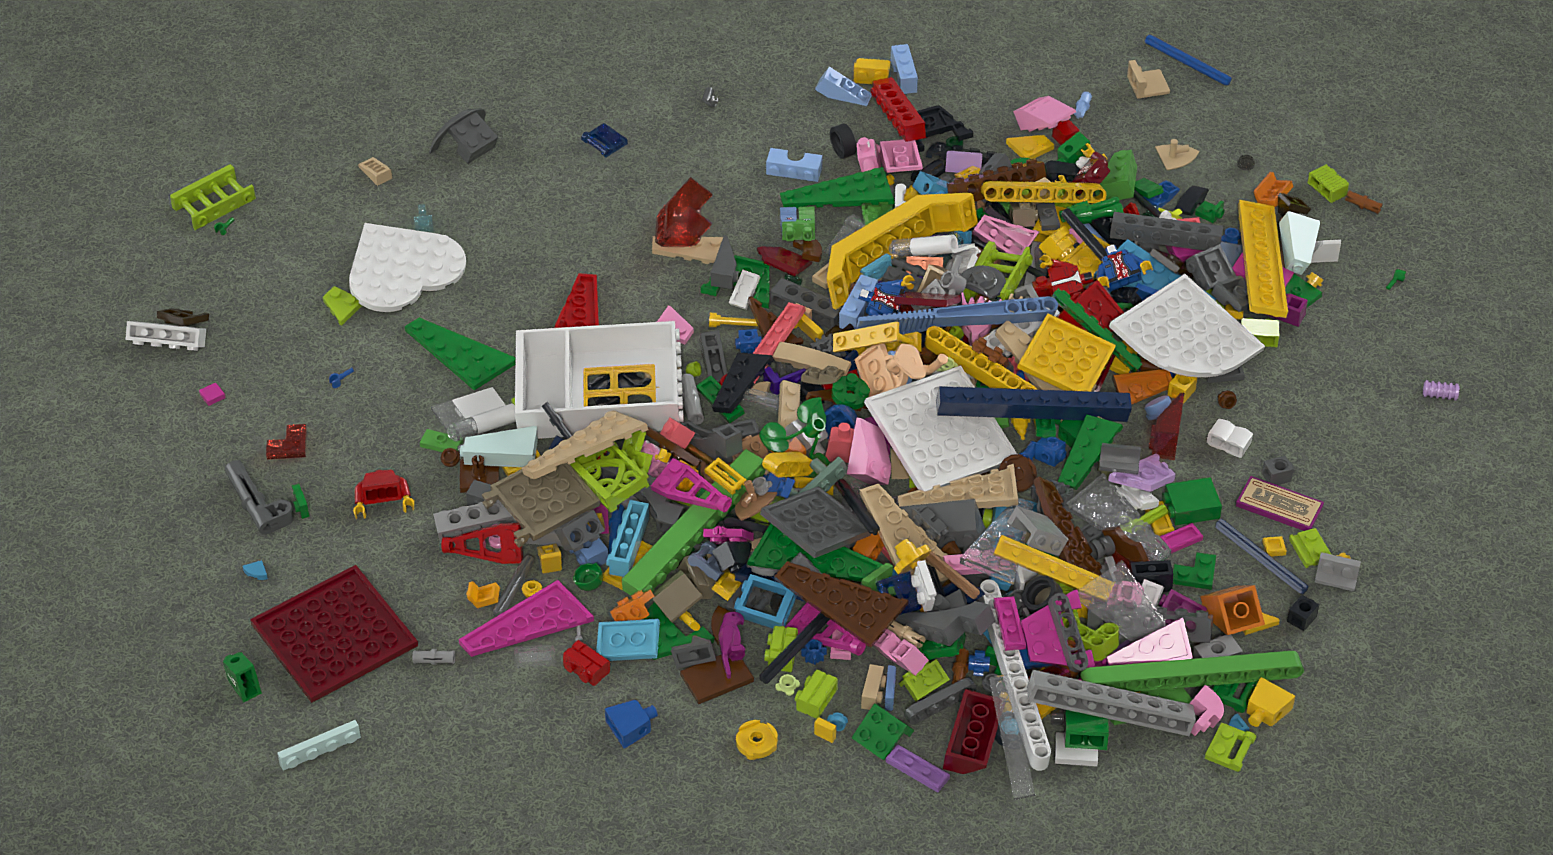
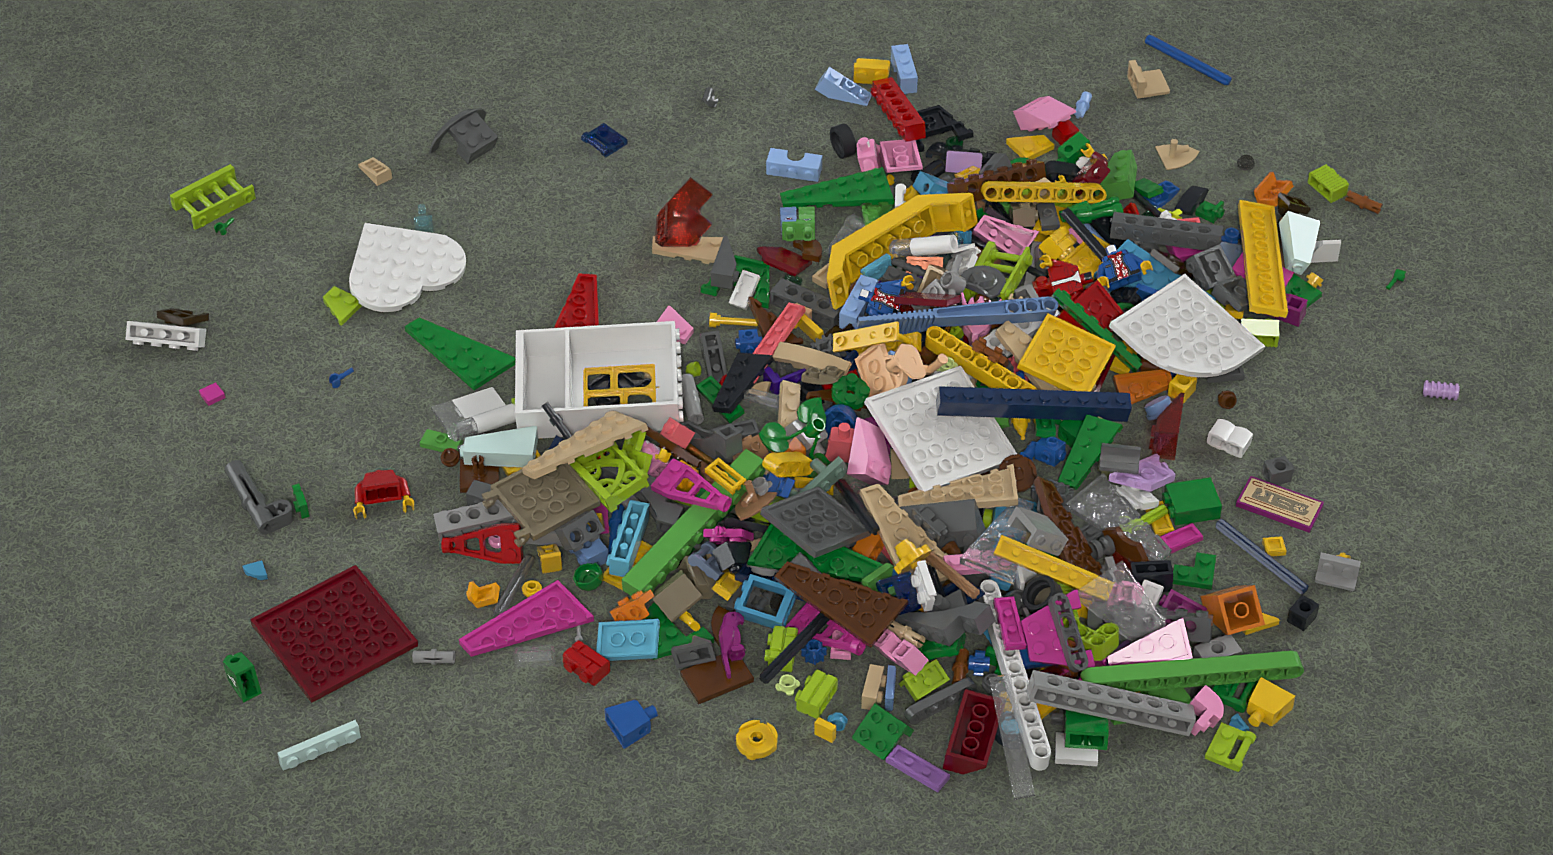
clear red plate [266,424,307,460] -> none
lime plate [1289,528,1332,568] -> none

